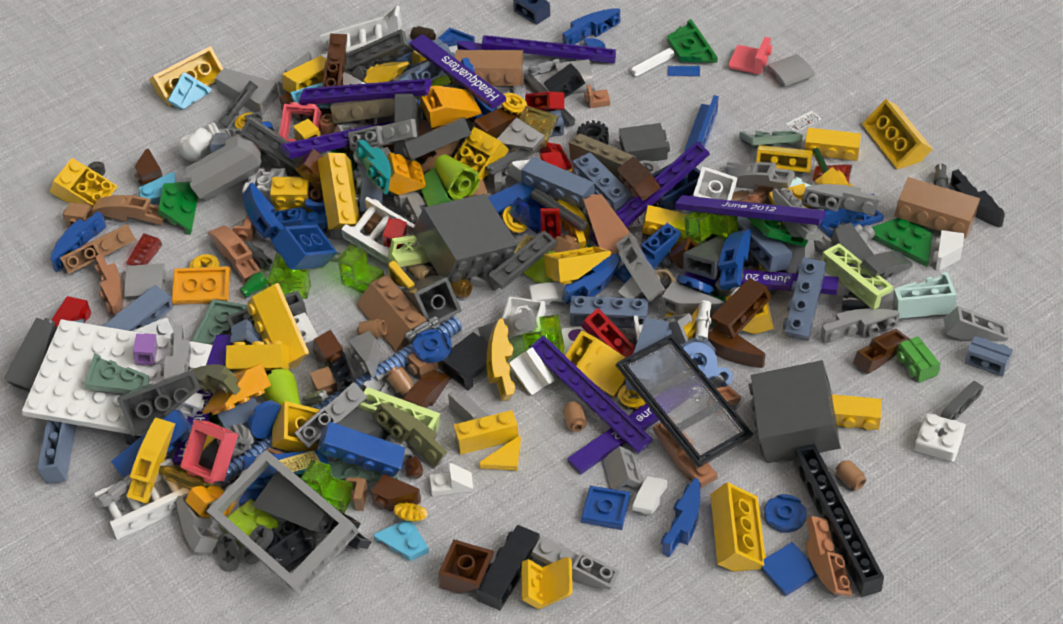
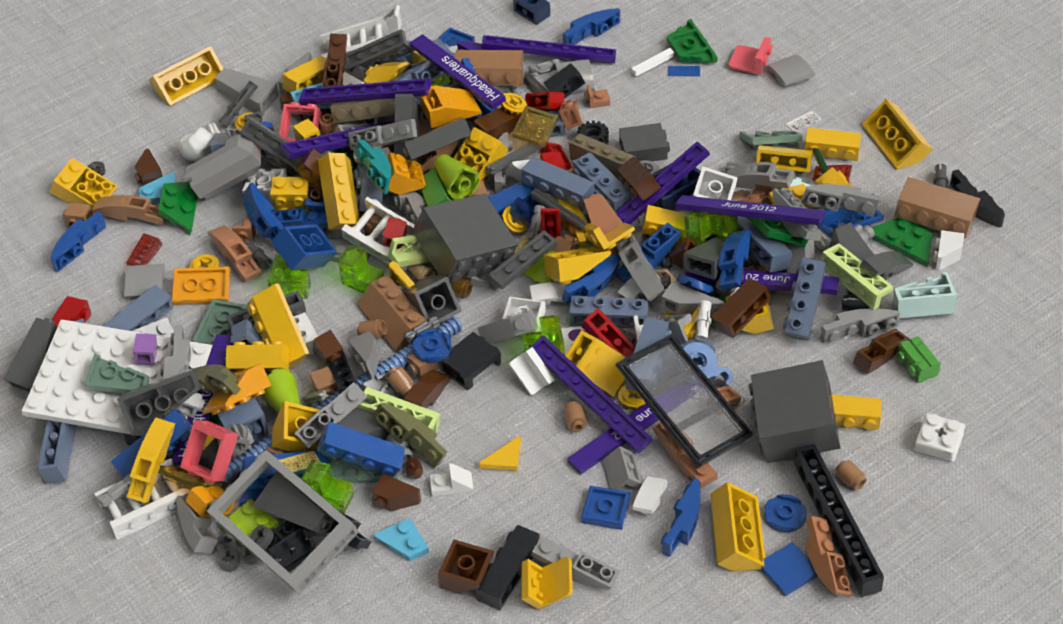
medium nougat slope [60,224,136,274] -> none
nougat slope [94,254,124,317] -> none
medium azure wing [167,72,212,110] -> none
green cone [239,272,268,298] -> none
blue tile [247,400,281,439] -> none
medium nougat bracket [345,477,368,511] -> none
yellow gear [394,502,427,522] -> none
dark brown brick [410,26,436,41] -> none
light grey panel [448,392,489,422] -> none
yellow brick [454,410,519,455] -> none
yellow slope [486,318,515,401] -> none
light grey wing [497,117,545,151] -> none
blue tile [584,38,605,48] -> none
blue fence [684,95,719,152] -> none
reddish brown slope [708,327,766,368] -> none
dark grey beam [940,381,984,420] -> none
light grey slope [944,306,1008,341] -> none
sand blue brick [965,336,1013,376] -> none
none -> light grey axle [528,205,545,240]
none -> nougat bracket [559,100,584,130]
none -> yellow bracket [584,223,635,250]

